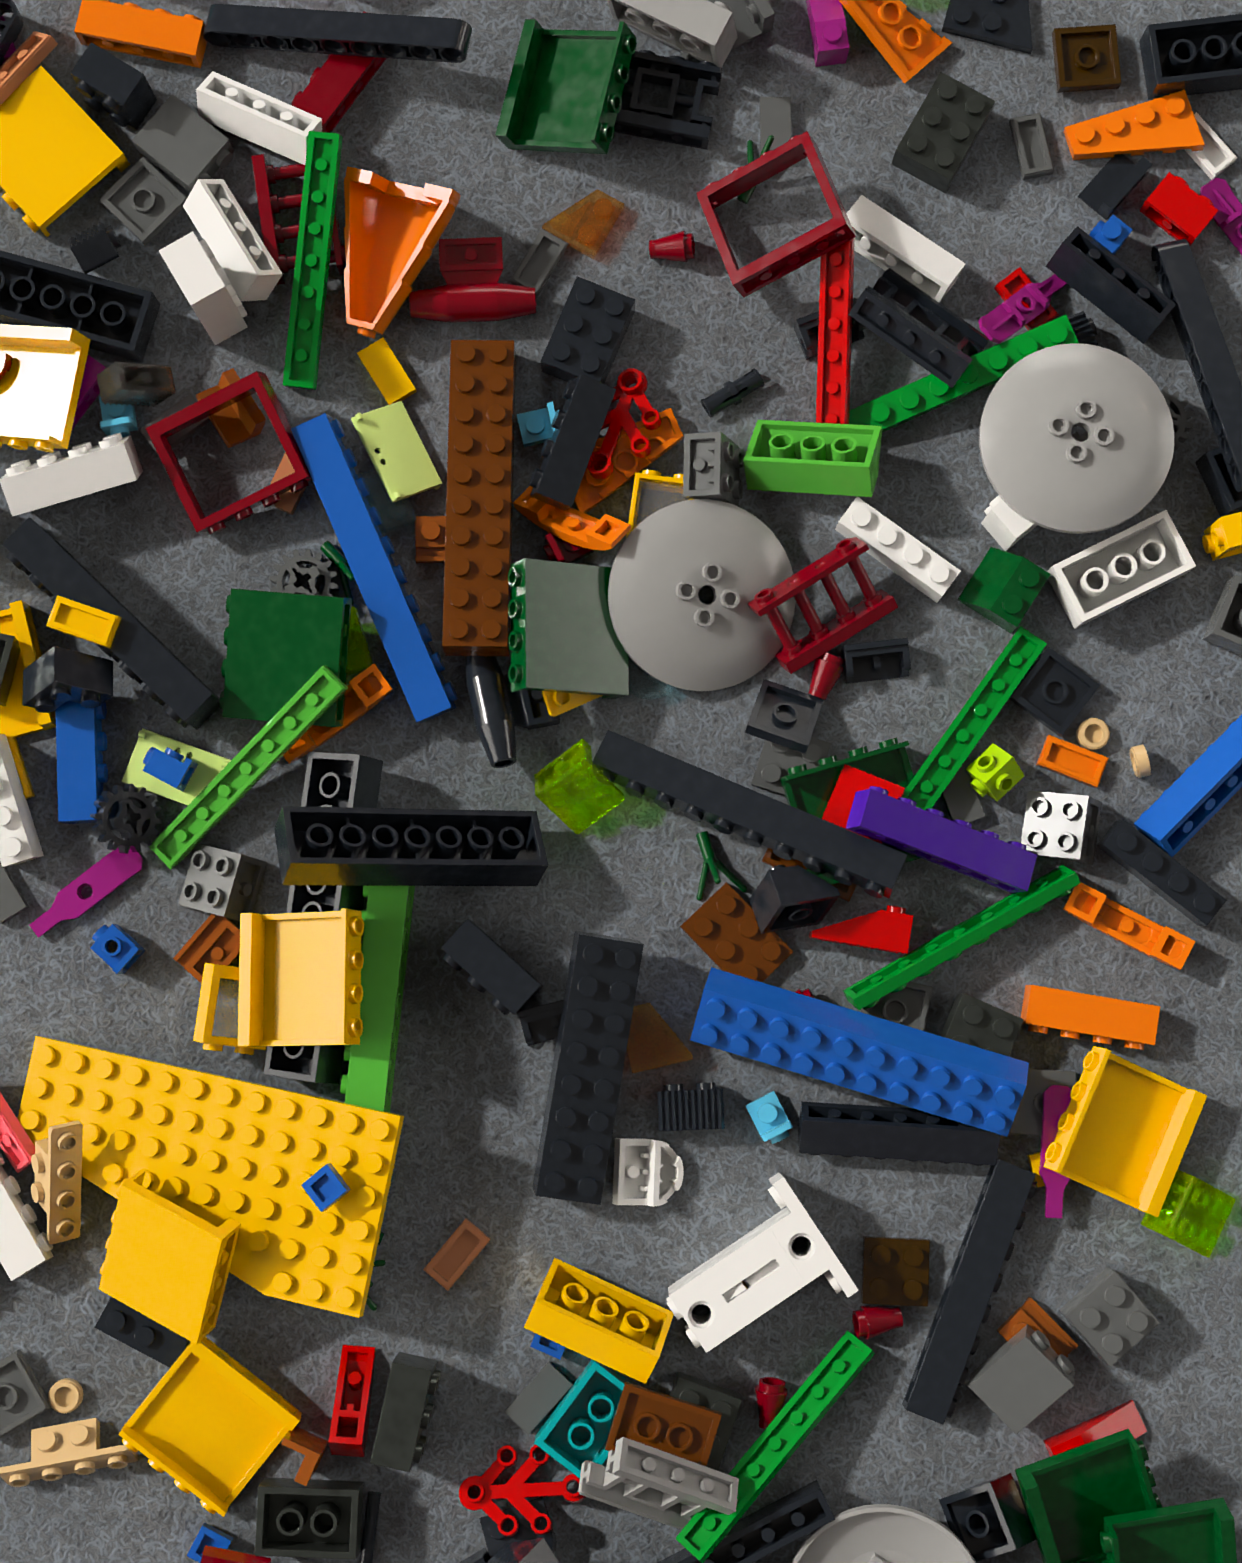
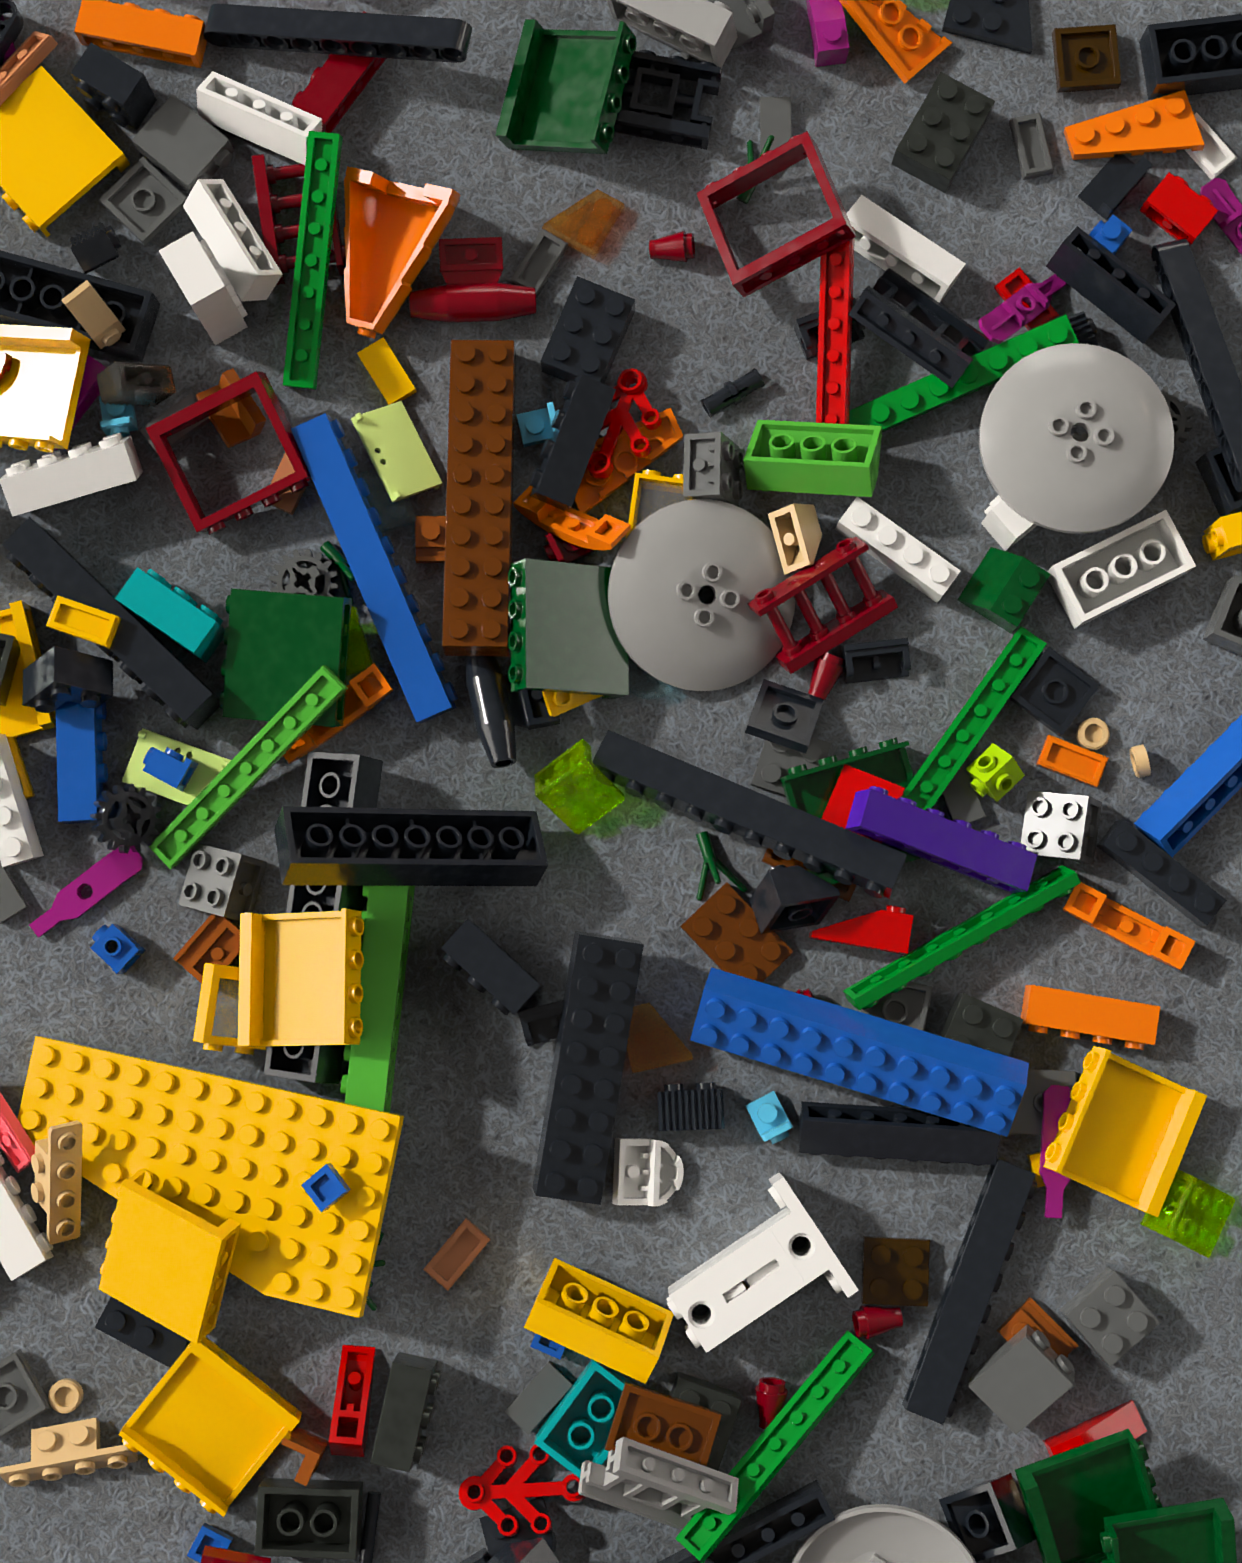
none -> tan slope [62,280,126,349]
none -> teal brick [115,567,225,663]
none -> tan slope [768,503,822,575]

